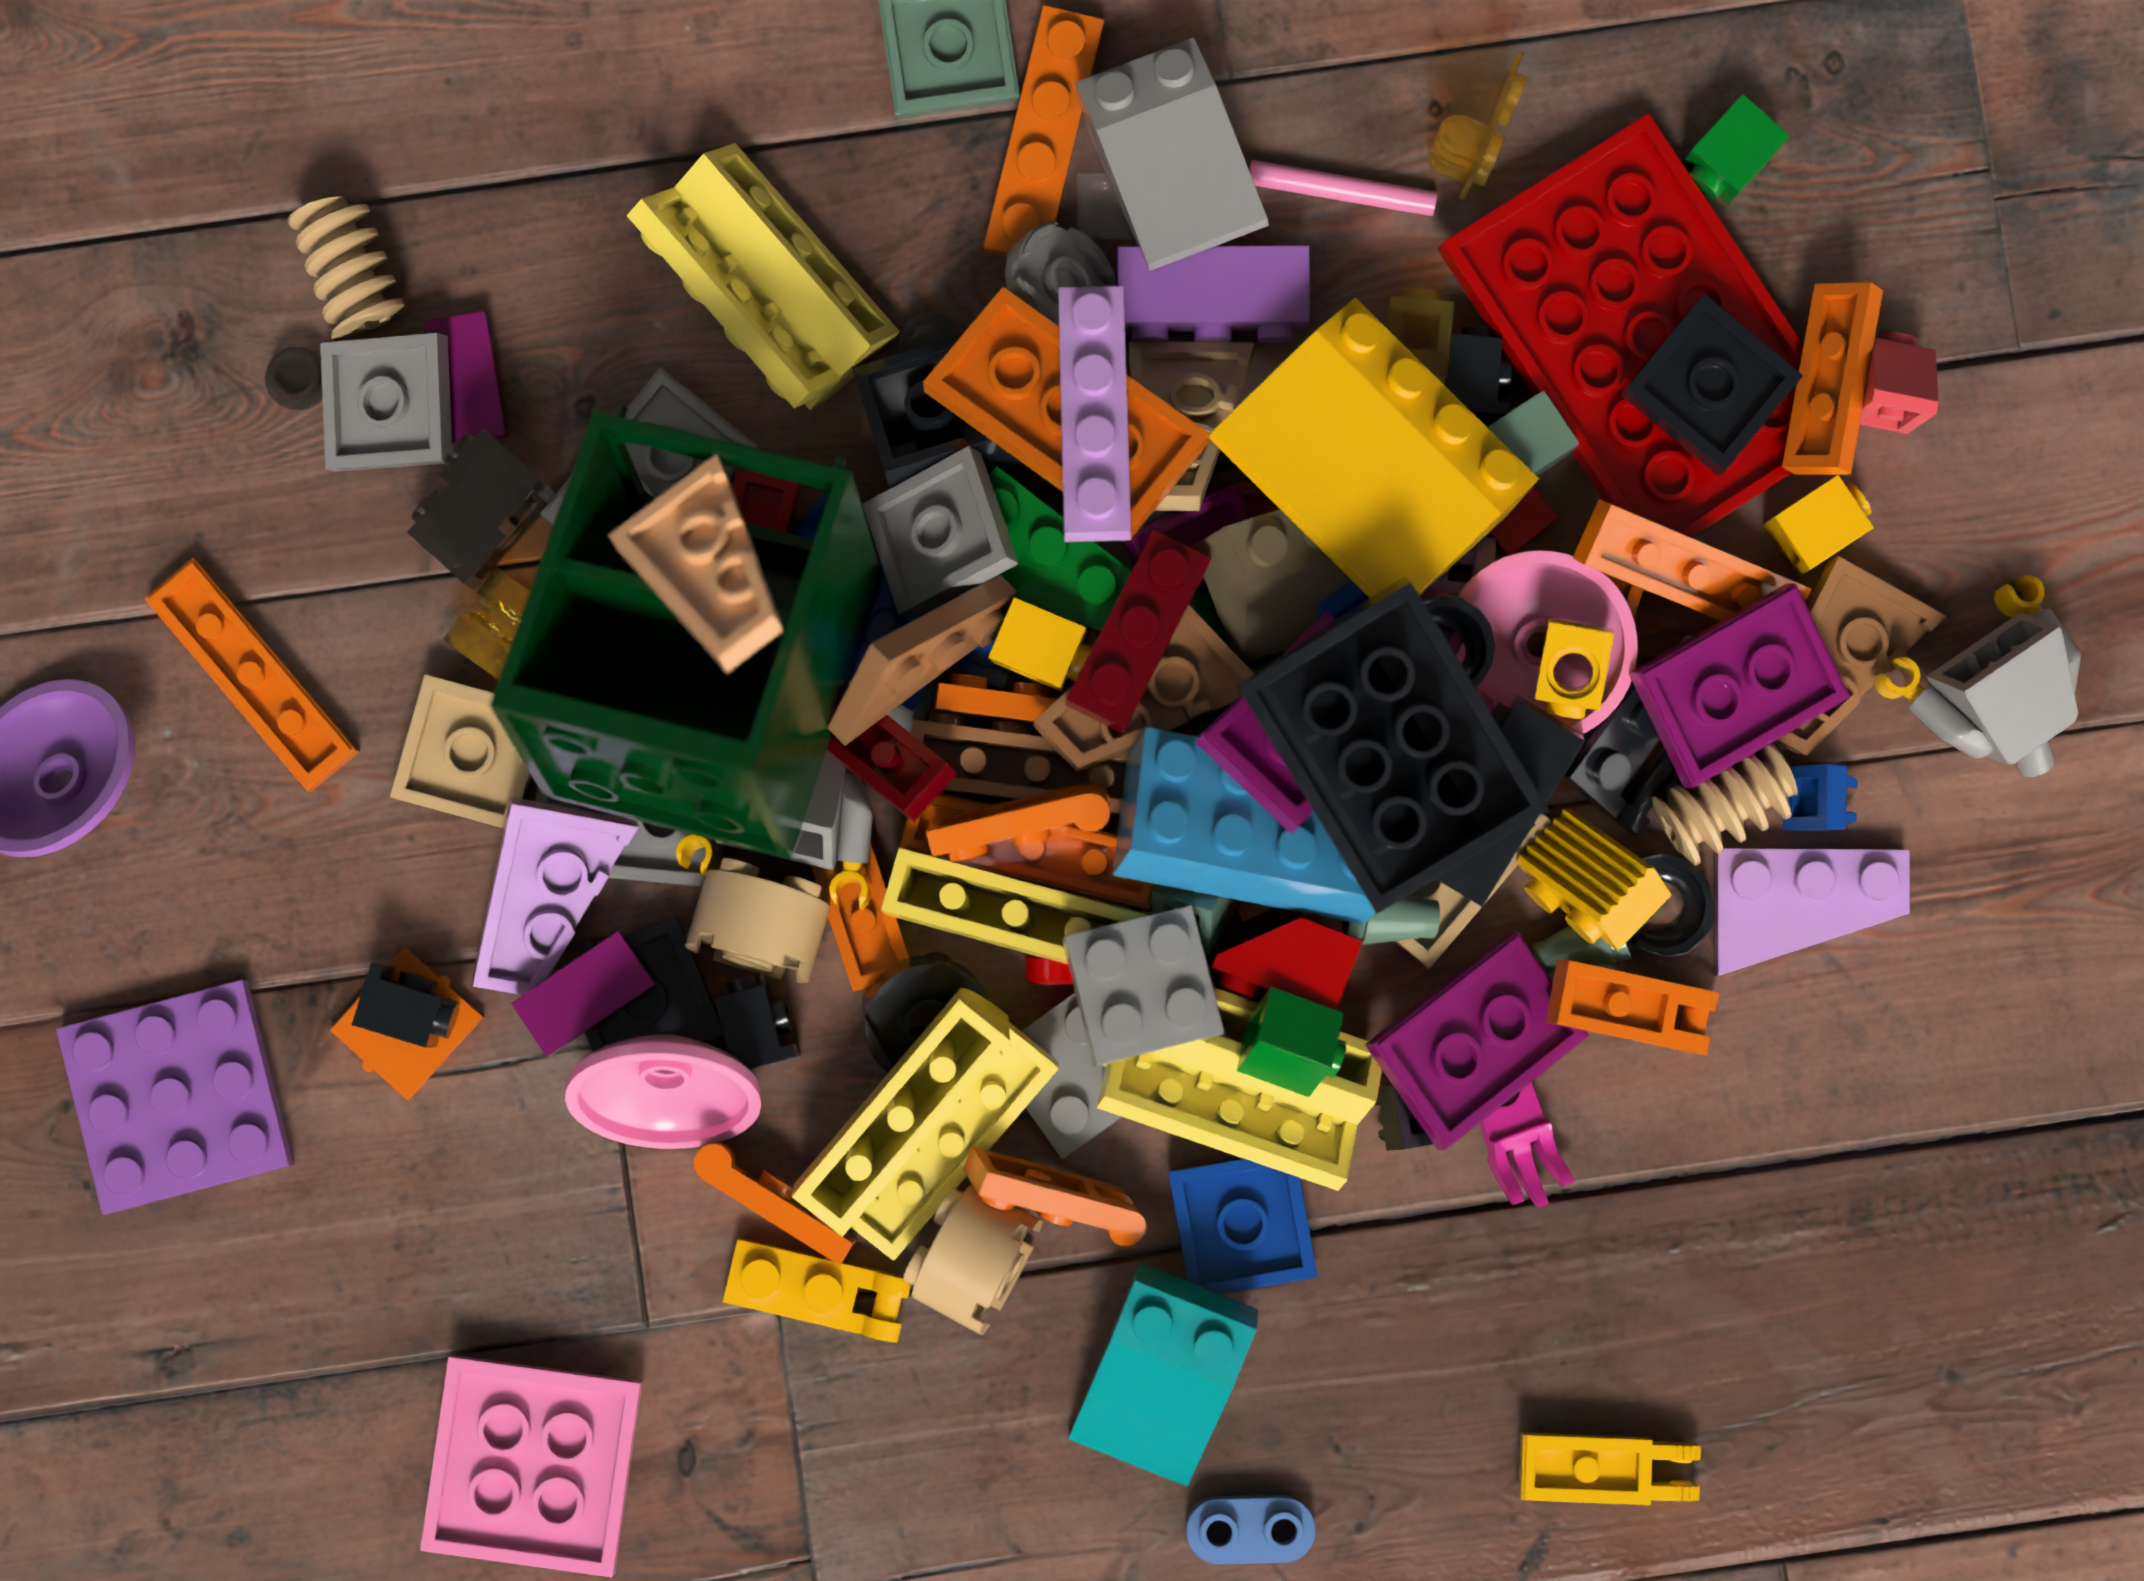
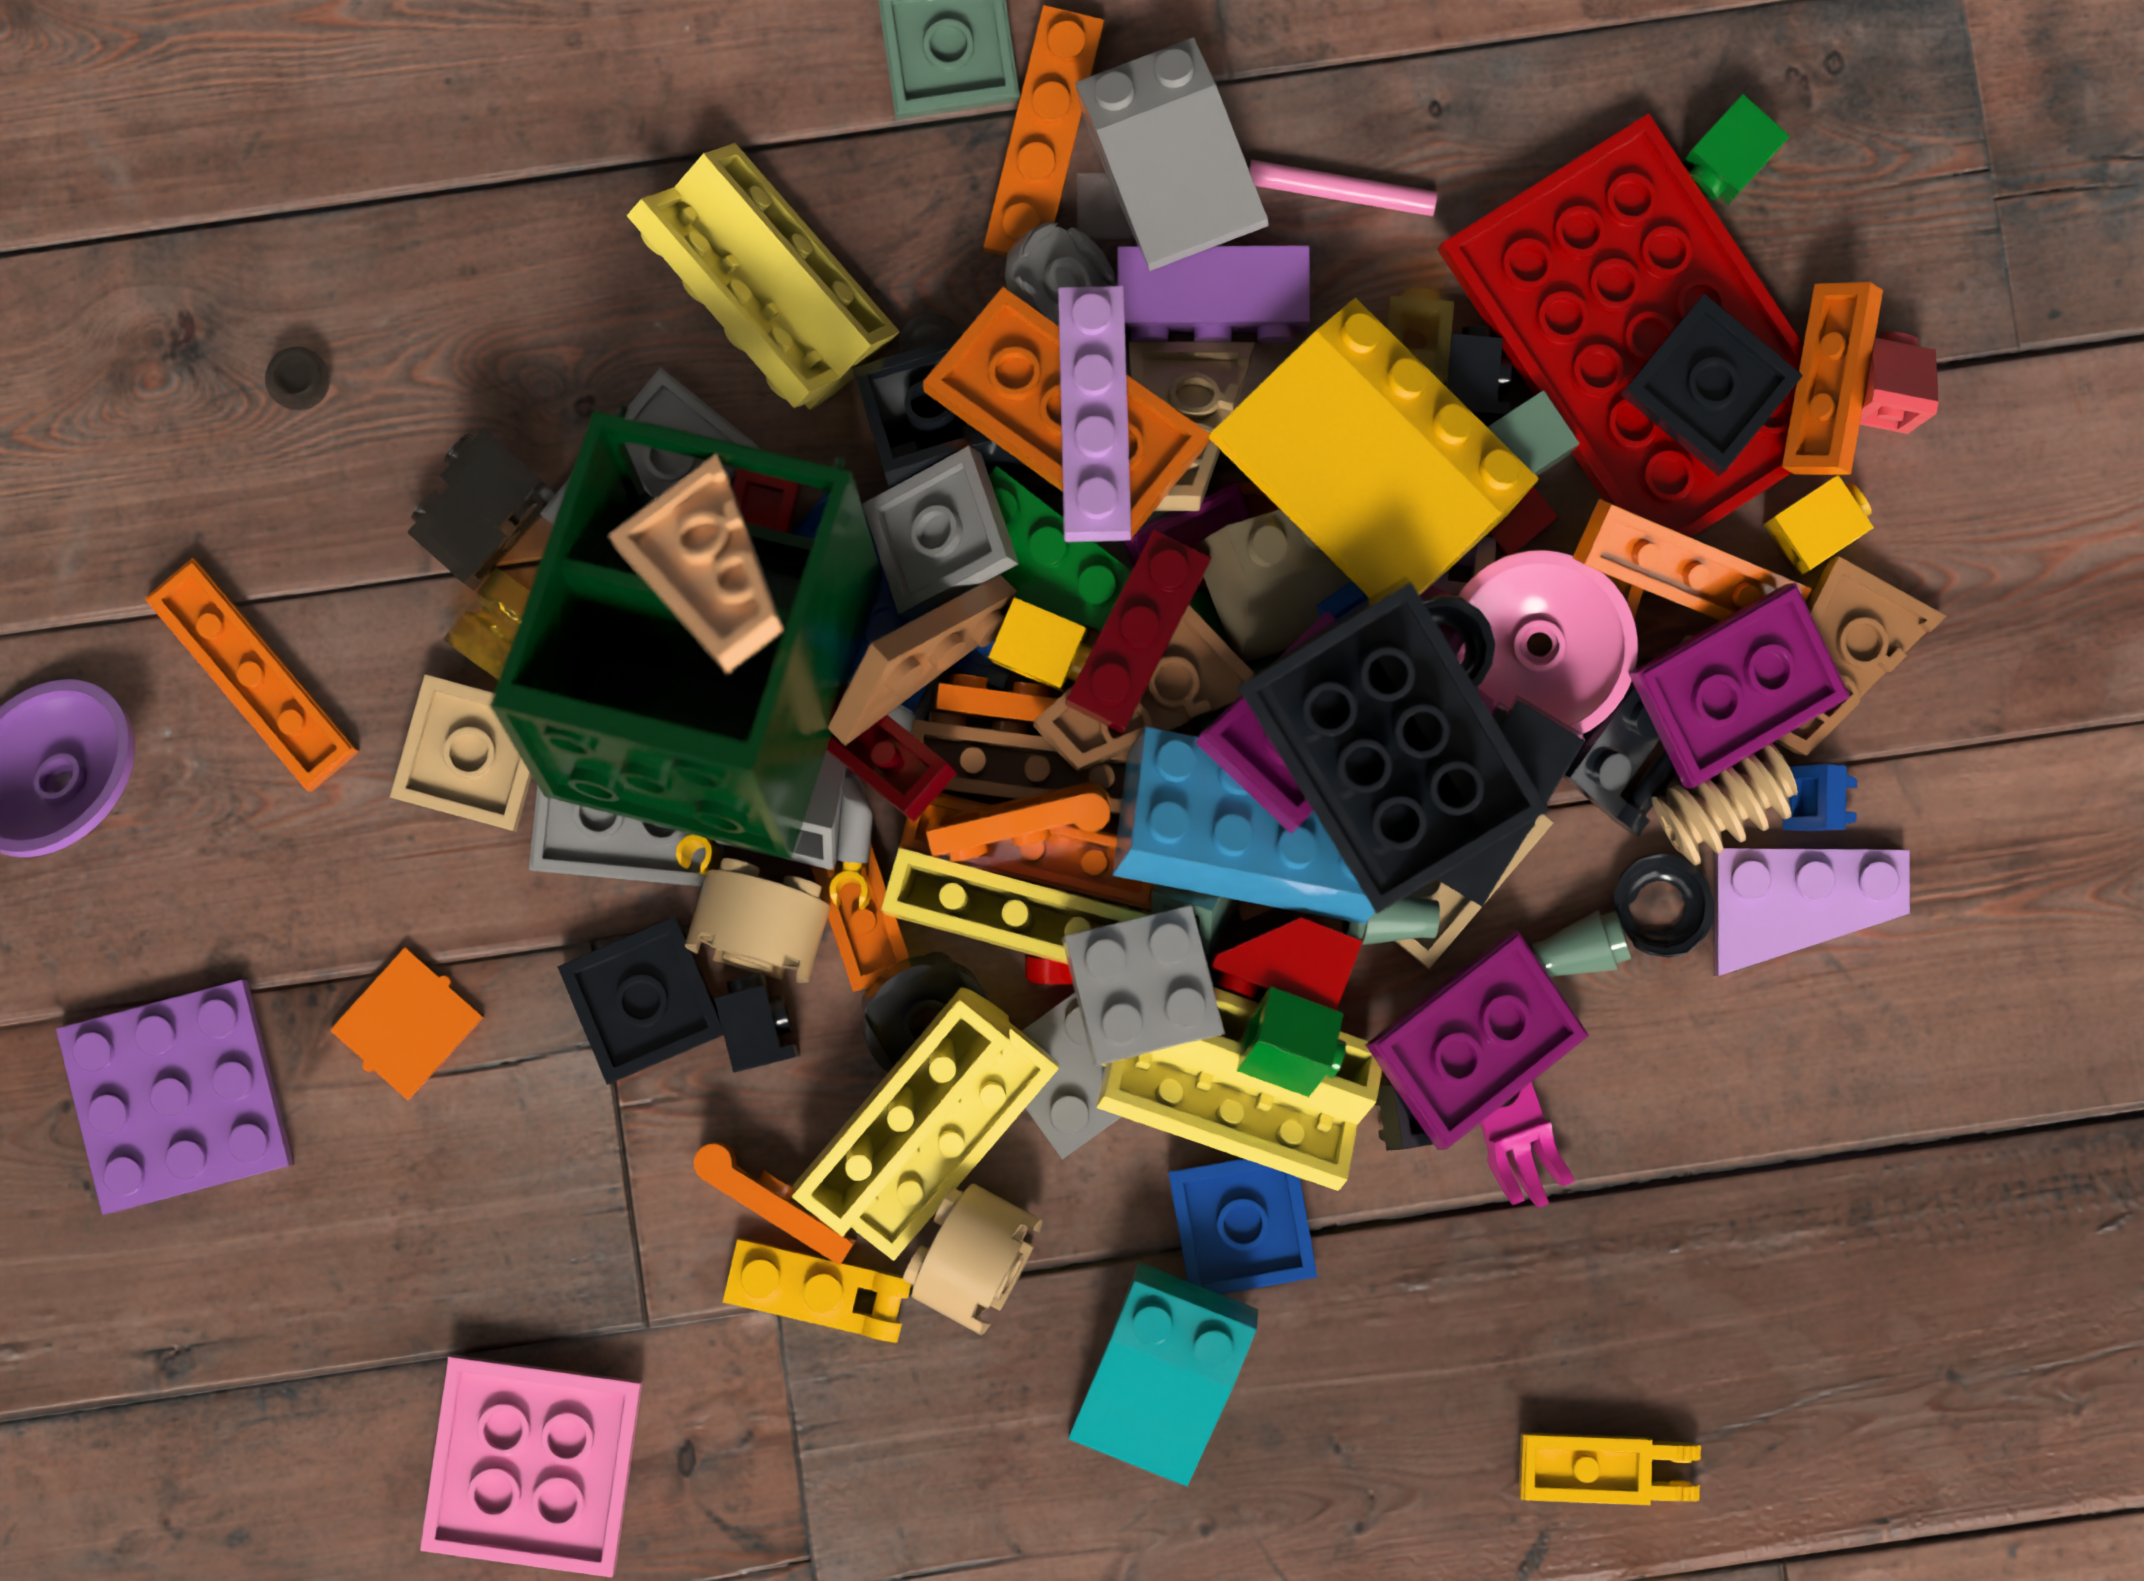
tan piece [287,196,405,341] -> none
light grey plate [320,333,453,472] -> none
black brick [351,963,460,1048] -> none
magenta tile [422,311,509,447] -> none
lavender wing [472,797,639,995] -> none
magenta tile [511,931,656,1057] -> none
bright pink dish [565,1035,762,1149] -> none
orange plate [963,1146,1146,1246] -> none
medium blue plate [1186,1494,1316,1564] -> none
clear yellow hinge [1429,51,1528,200] -> none
yellow brick [1517,808,1671,951] -> none
yellow brick [1535,618,1614,719] -> none
orange plate [1545,959,1719,1056] -> none
light grey torso [1874,575,2081,777] -> none

